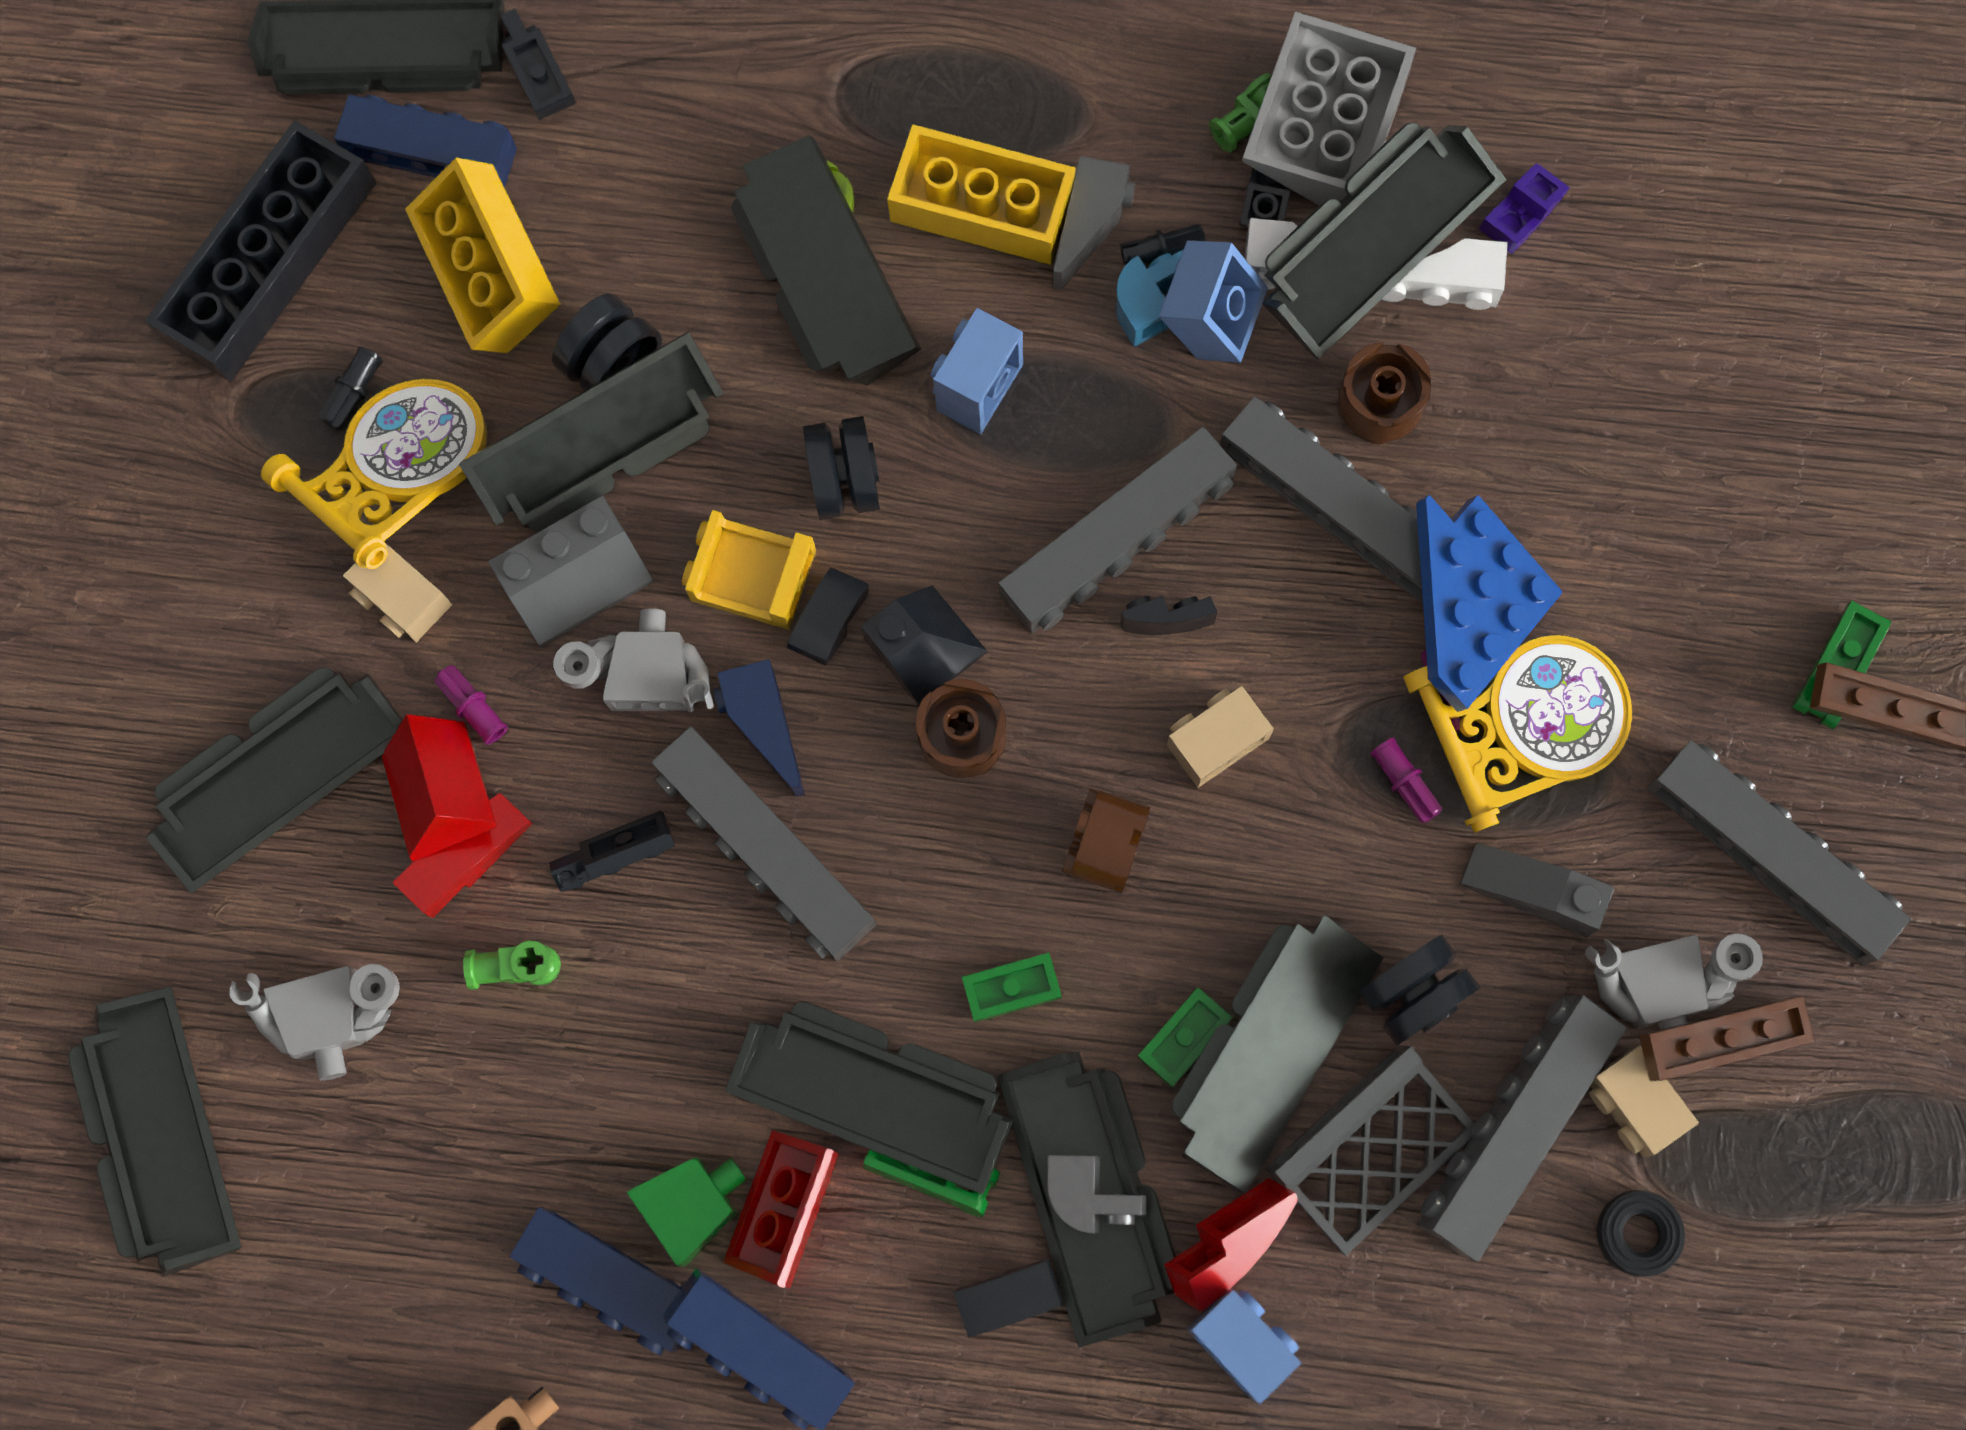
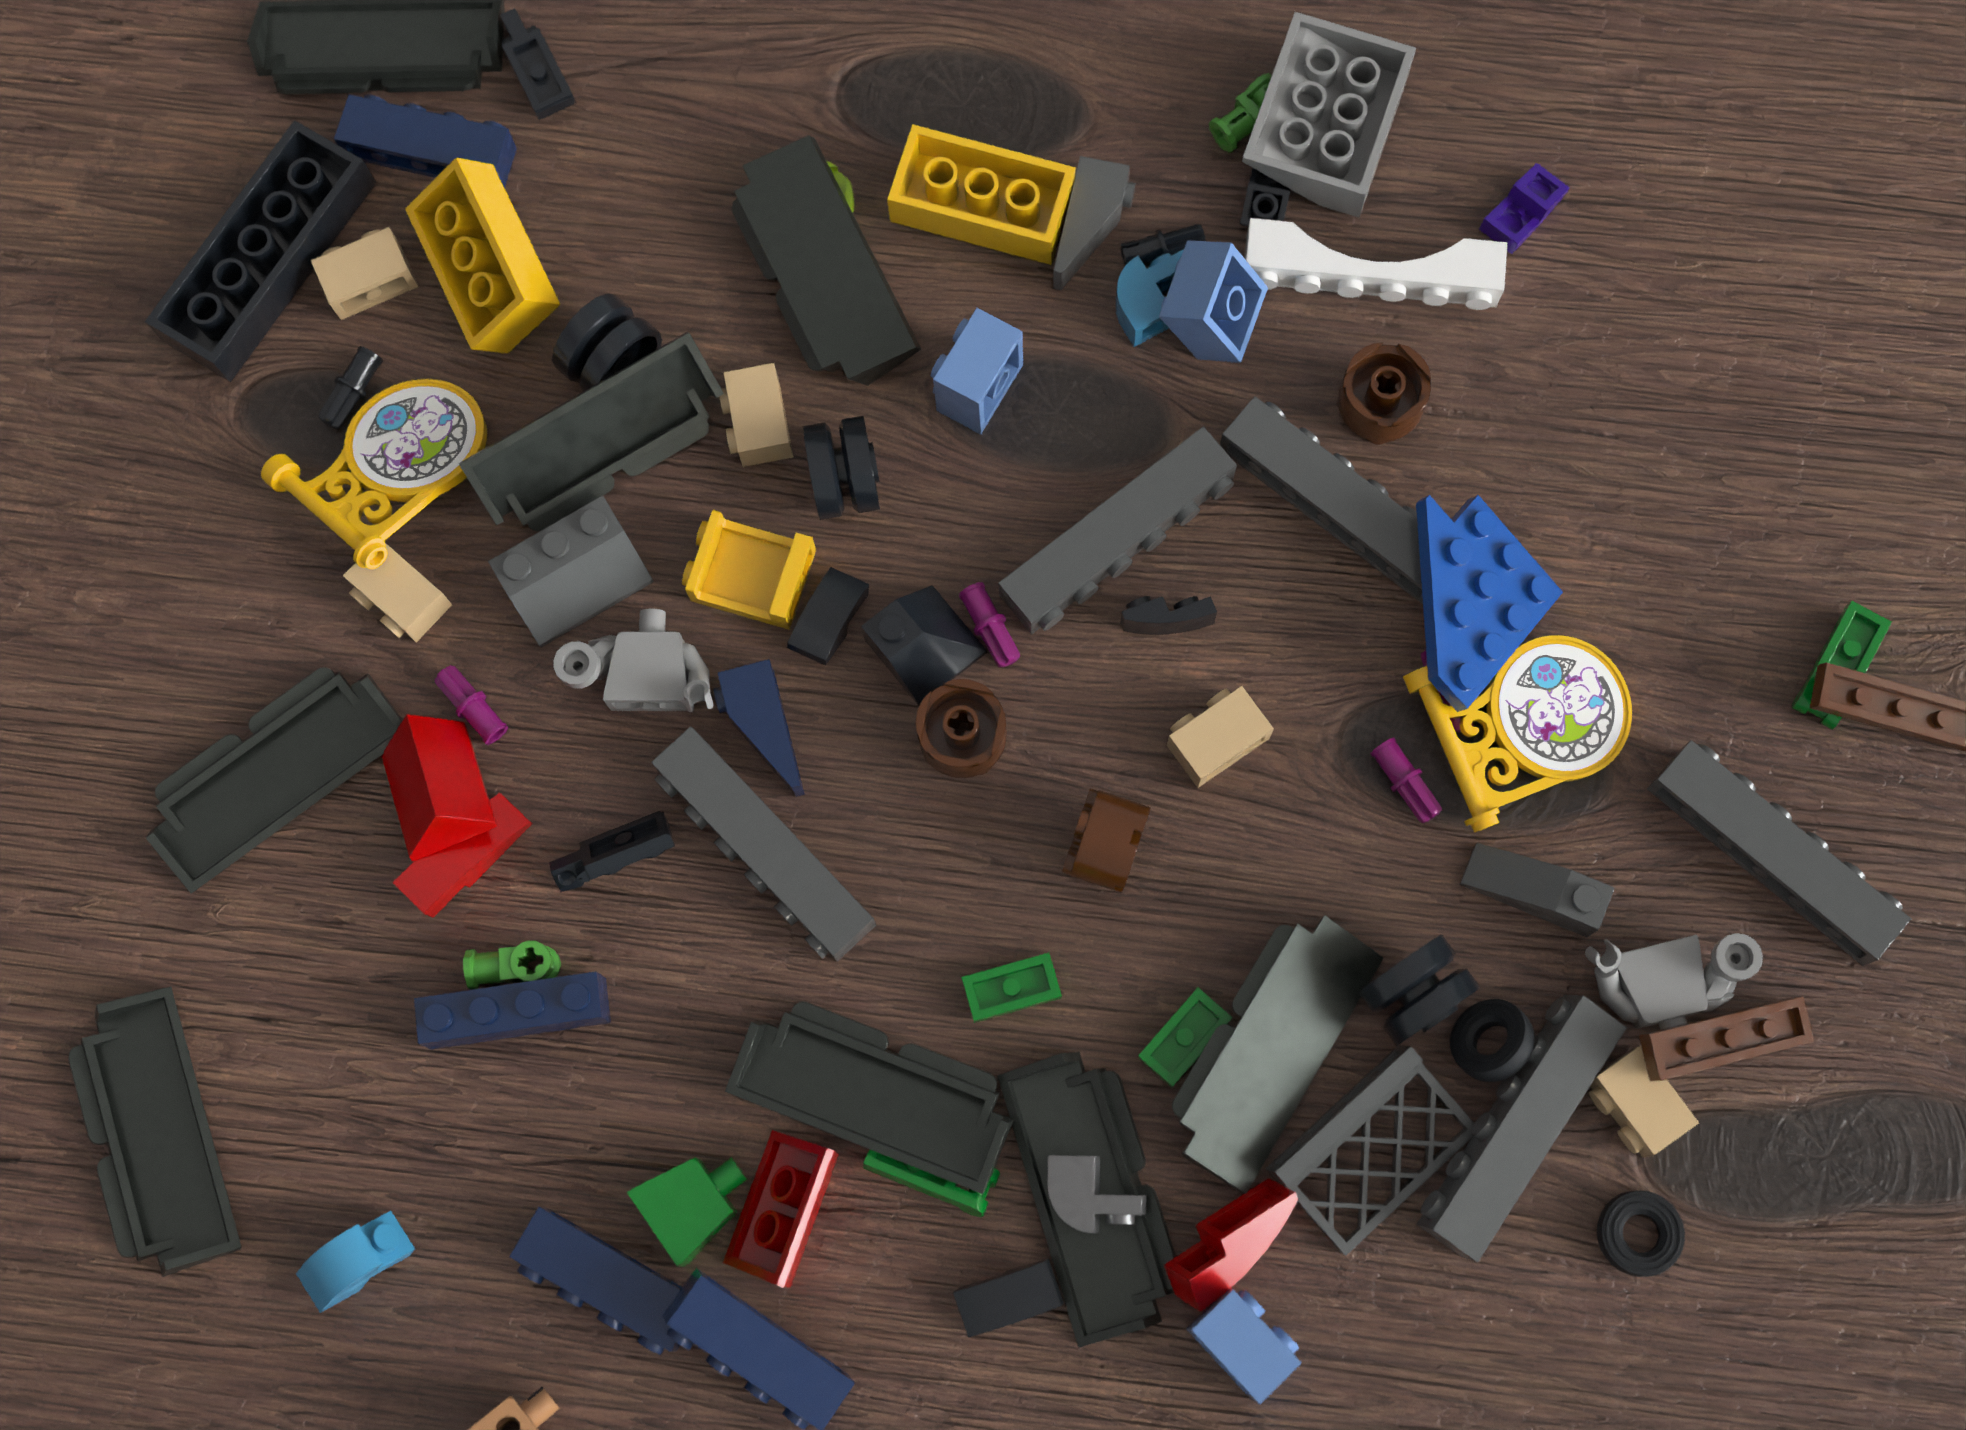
light grey torso [229,964,400,1081] -> none
pearl dark grey slope [1261,123,1507,359] -> none
none -> dark azure brick [296,1211,415,1313]
none -> tan brick [311,227,419,320]
none -> dark blue brick [414,971,611,1050]
none -> tan brick [719,363,793,467]
none -> magenta axle [959,582,1020,668]
none -> black tyre [1450,999,1535,1082]

